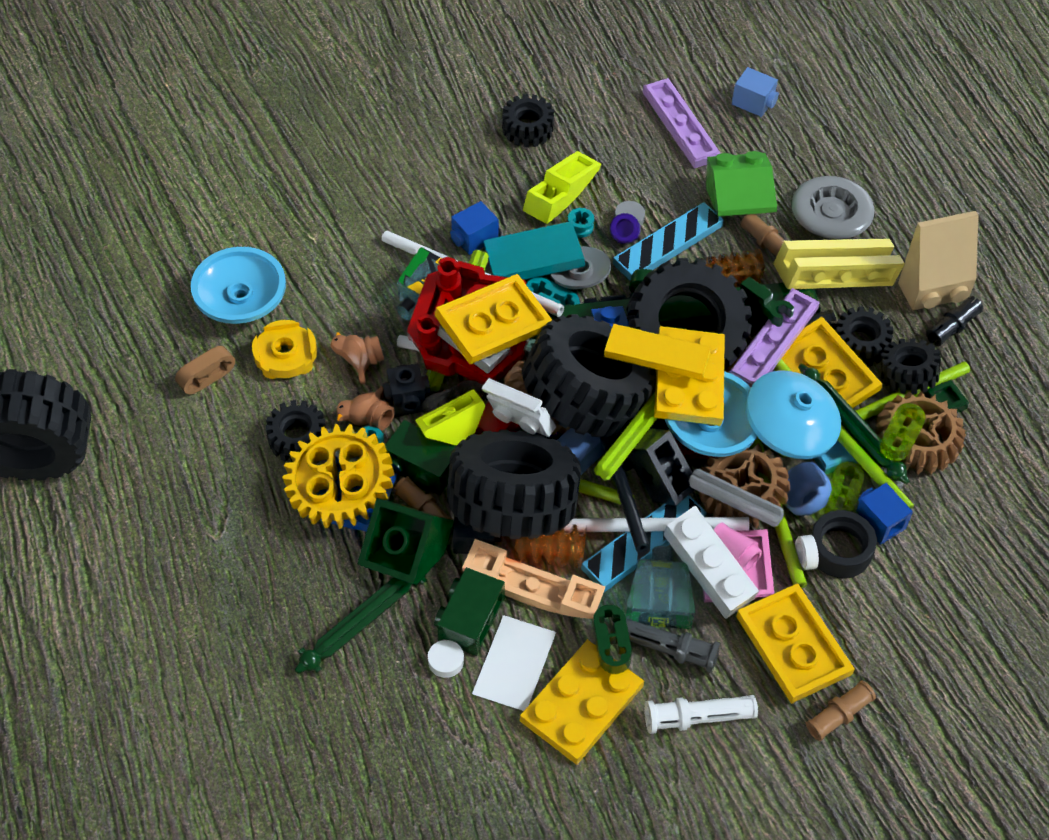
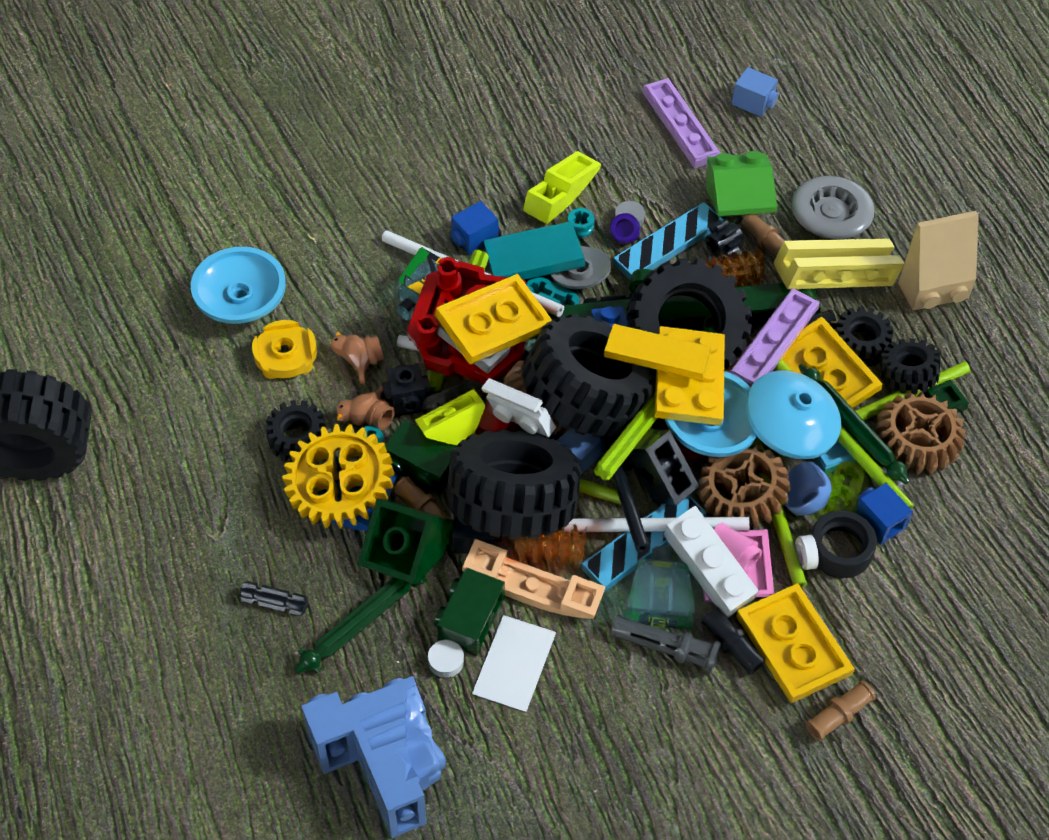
medium nougat beam [175,346,235,395] -> none
black tyre [502,94,554,147] -> none
yellow plate [520,639,644,765] -> none
dark green beam [593,605,632,674] -> none
white pin [644,695,758,734] -> none
light grey axle [689,469,784,527] -> none
dark green plate [740,277,794,327] -> none
clear neon green beam [880,403,926,461] -> none
black pin [926,296,983,347] -> none
none -> black axle [239,581,308,616]
none -> medium blue brick [301,676,446,838]
none -> black pin [701,607,766,675]
none -> black gear [705,220,743,258]

